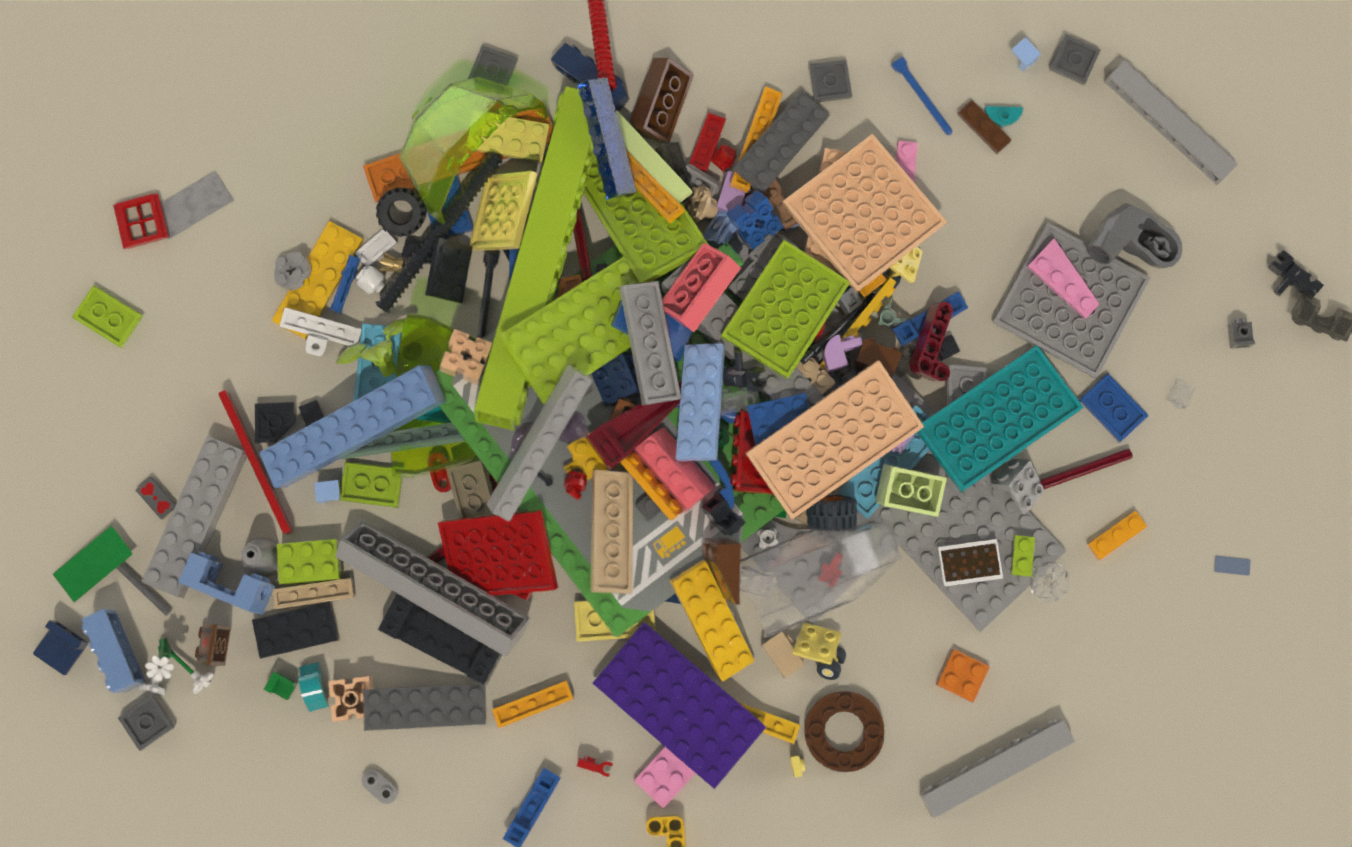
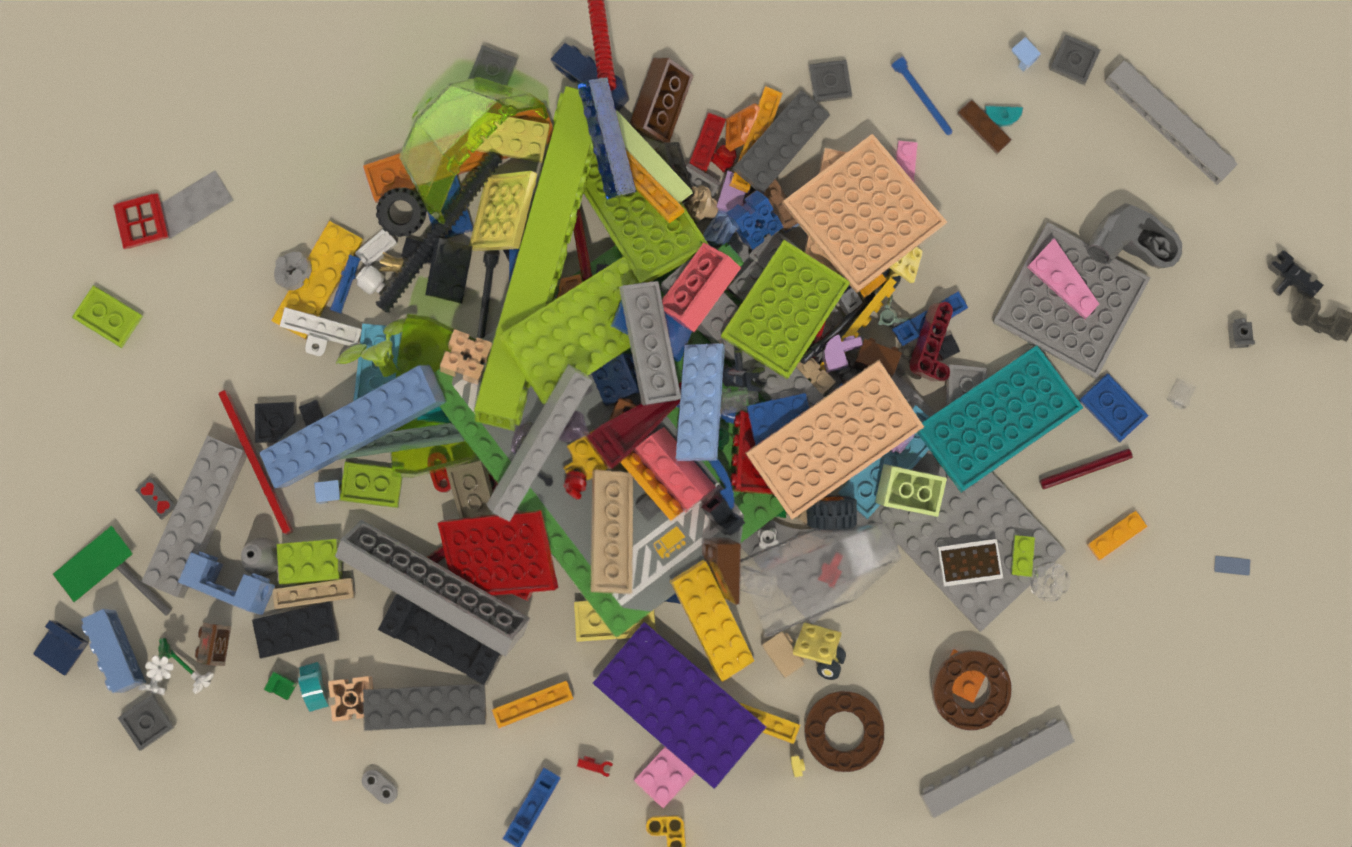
light grey bracket [991,459,1044,514] -> none
none -> orange wing [726,103,760,151]
none -> reddish brown plate [932,650,1012,730]

